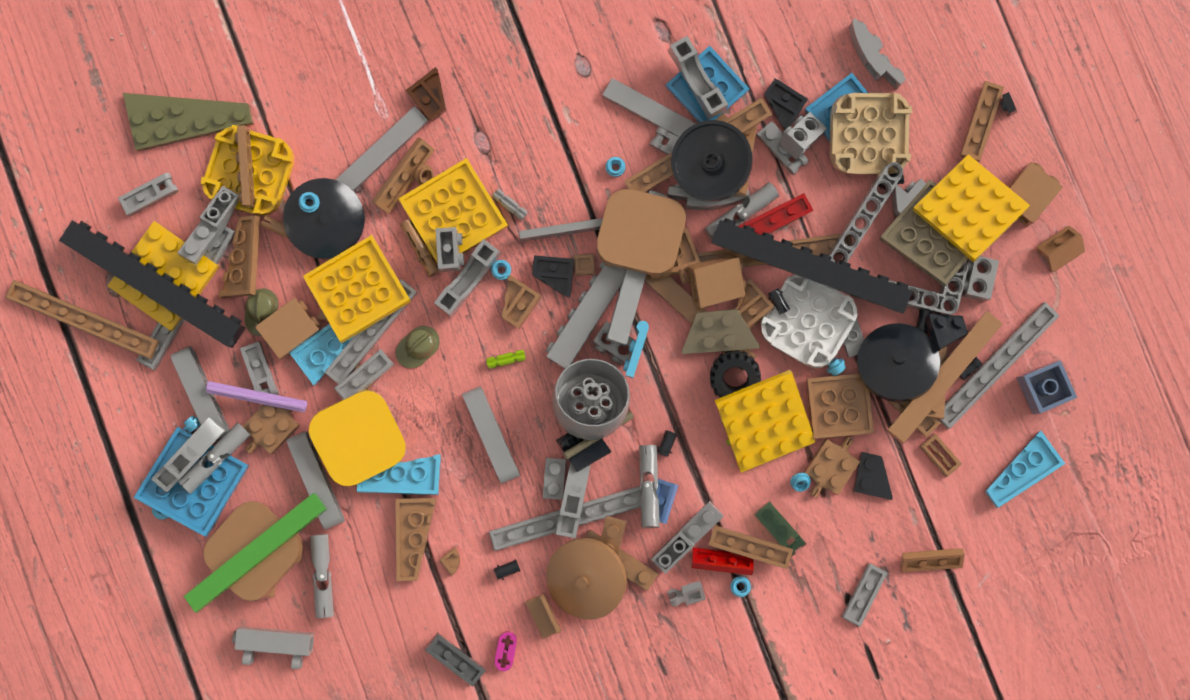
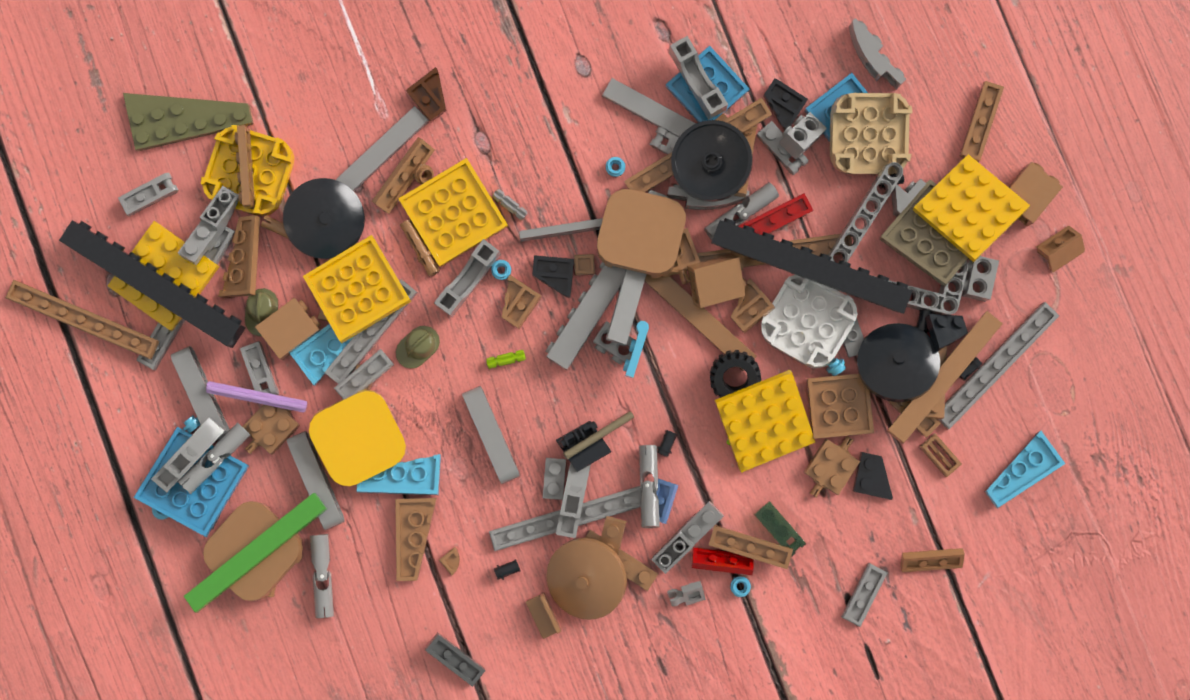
light grey brick [232,626,314,669] -> none
medium azure plate [299,192,320,213] -> none
light grey brick [435,227,464,272] -> none
dark pink beam [495,631,517,671] -> none
light grey wheel [553,359,630,440] -> none
dark tan wing [682,309,760,354] -> none
black pin [768,288,790,315] -> none
medium azure plate [790,473,811,492] -> none
black plate [1000,92,1017,115] -> none
sand blue brick [1016,360,1077,414] -> none

